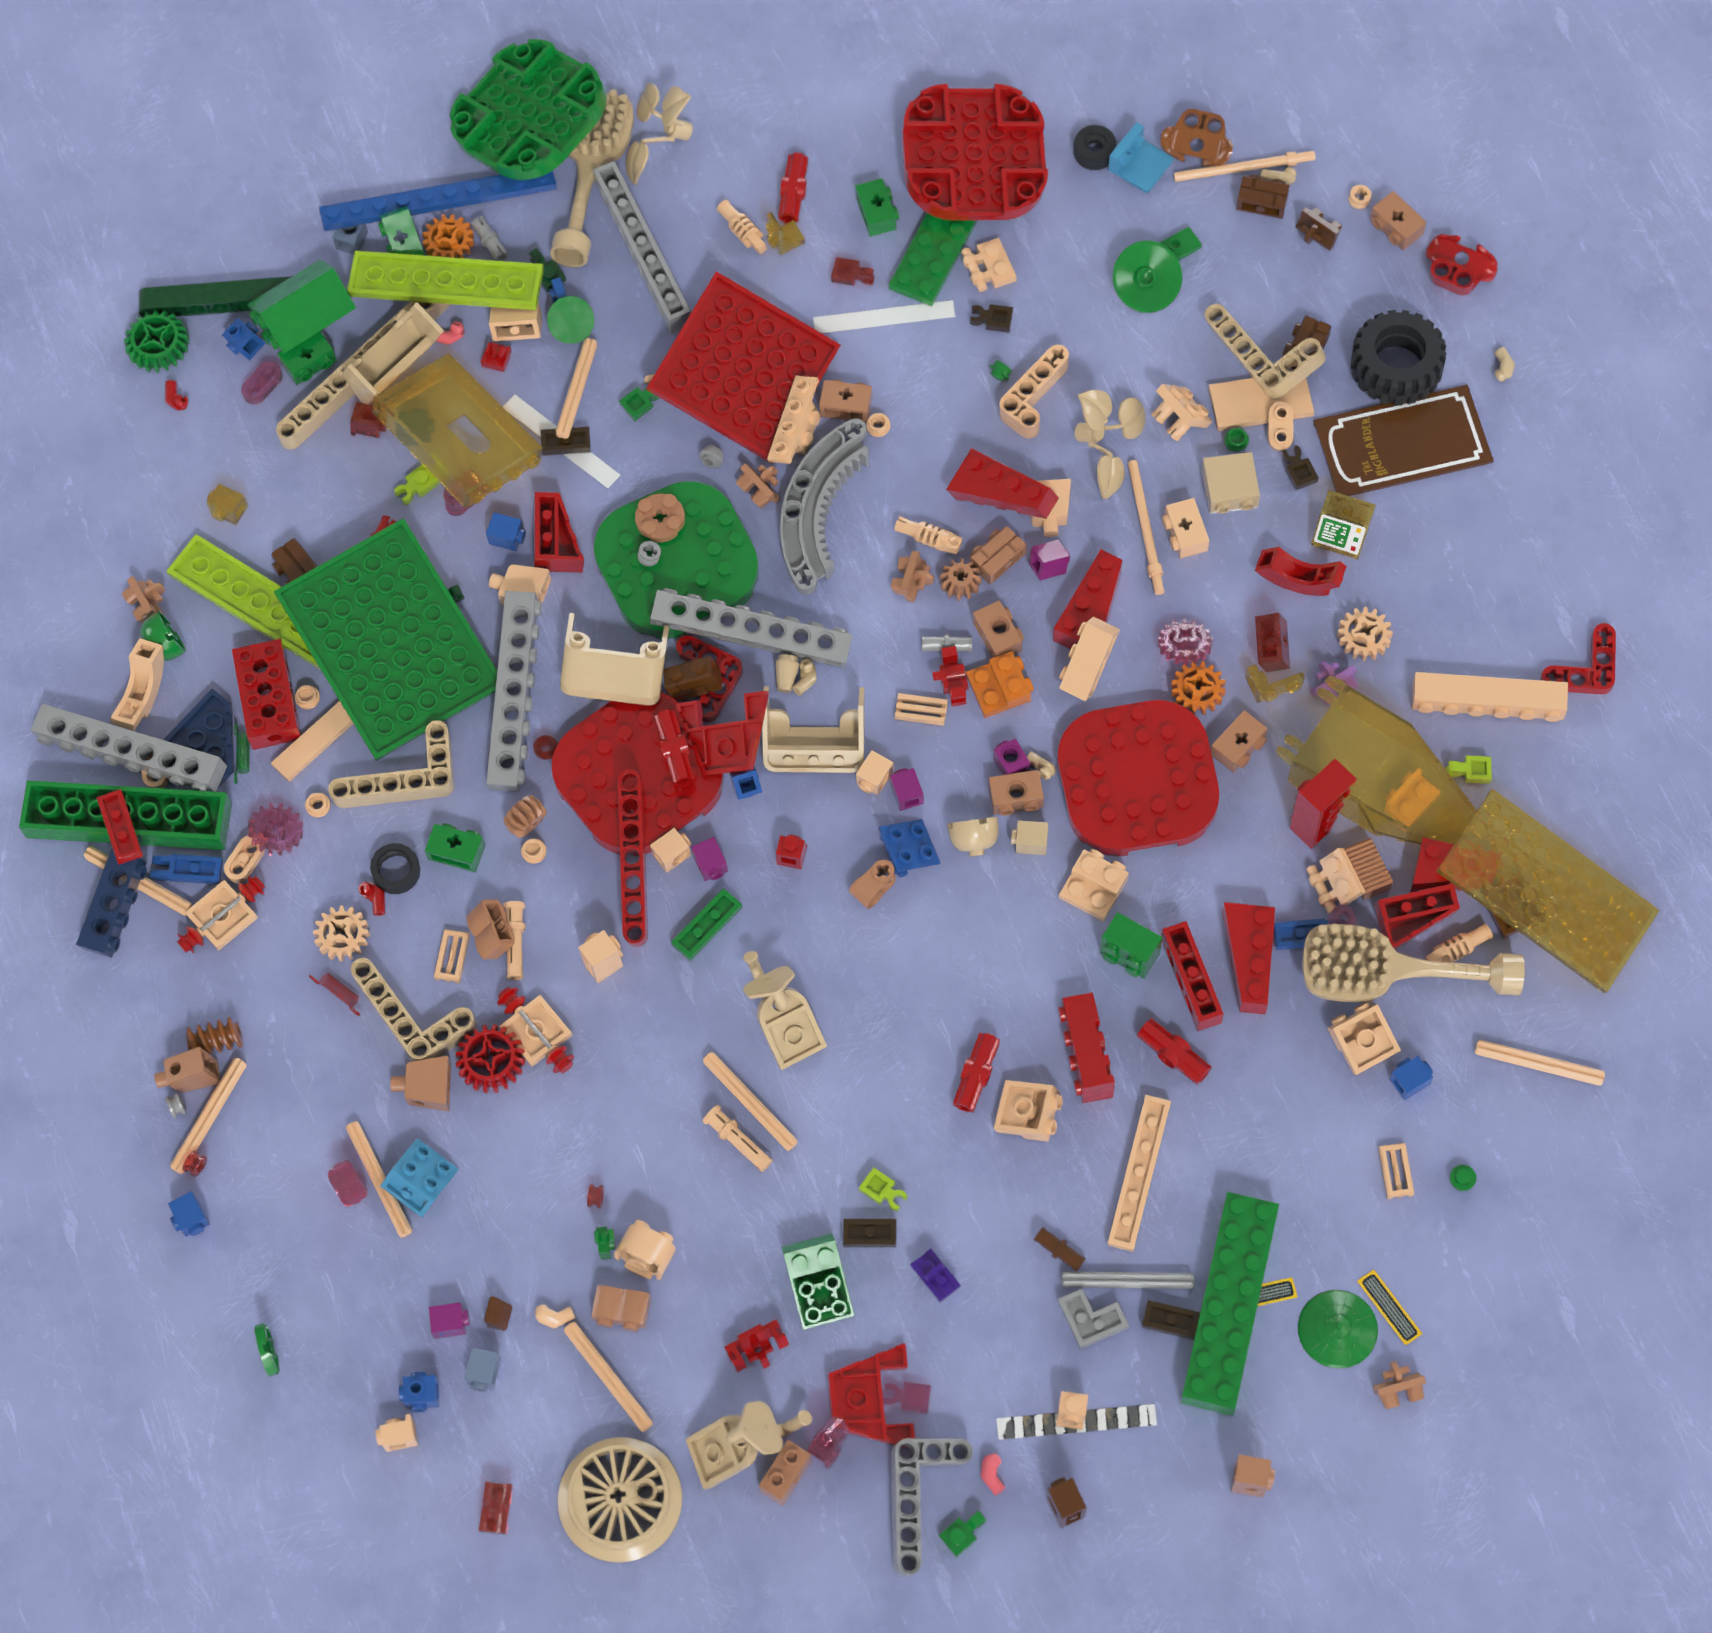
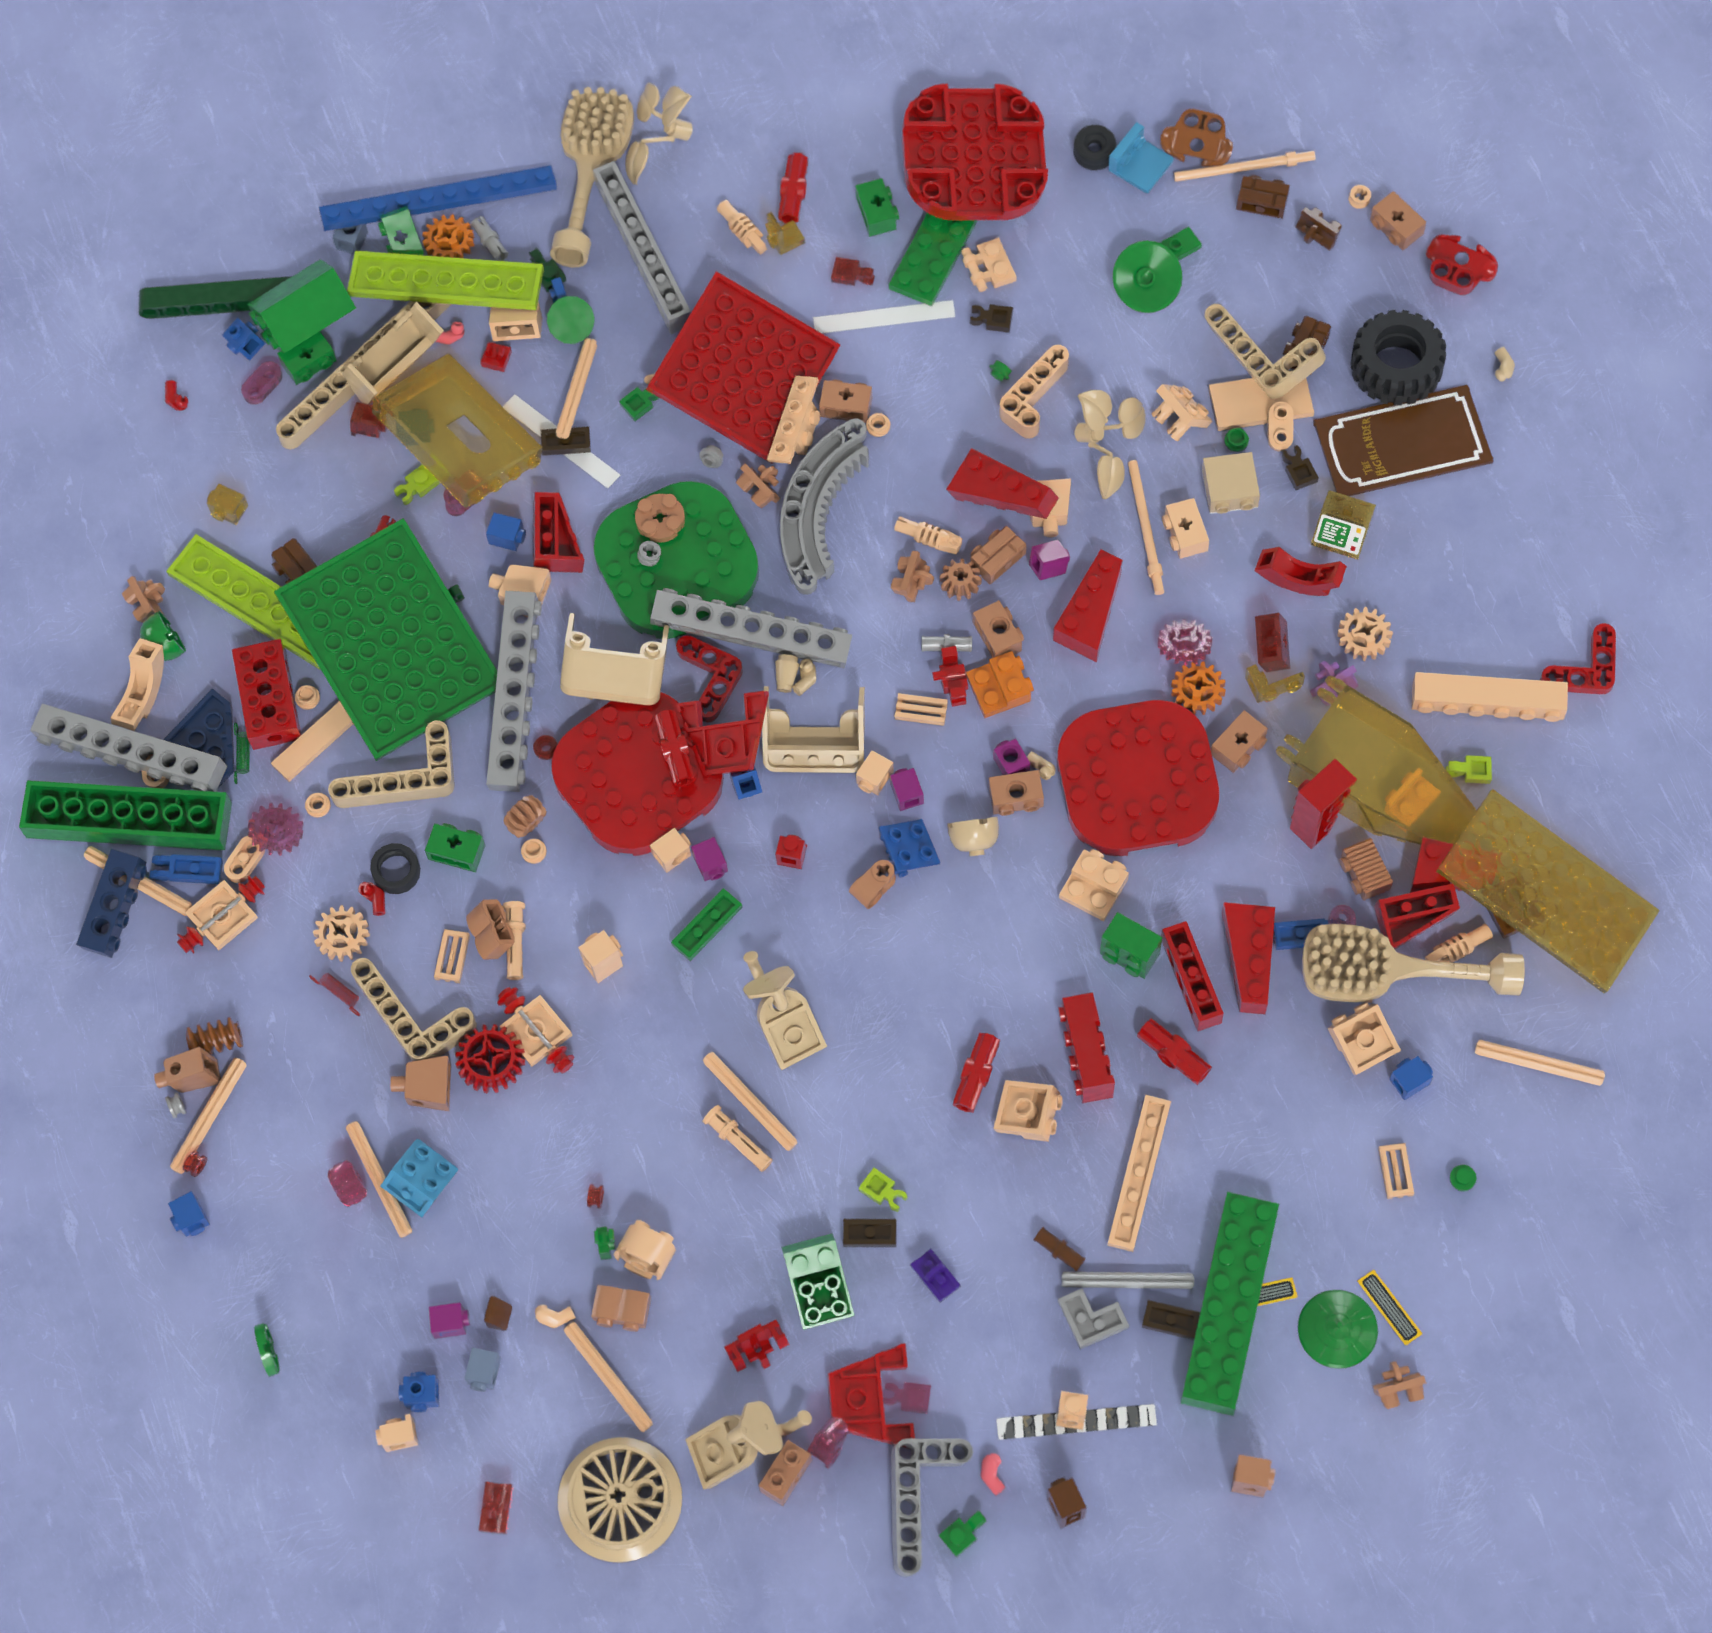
red tile [96,789,143,865] -> none
green gear [124,310,190,374] -> none
green plate [449,39,607,180] -> none
red beam [618,769,648,947] -> none
reddish brown brick [664,655,722,702] -> none
tan brick [1011,820,1048,855] -> none
light nougat brick [1059,617,1120,701] -> none
tan arm [1260,168,1297,185] -> none
light nougat plate [1306,848,1366,914] -> none

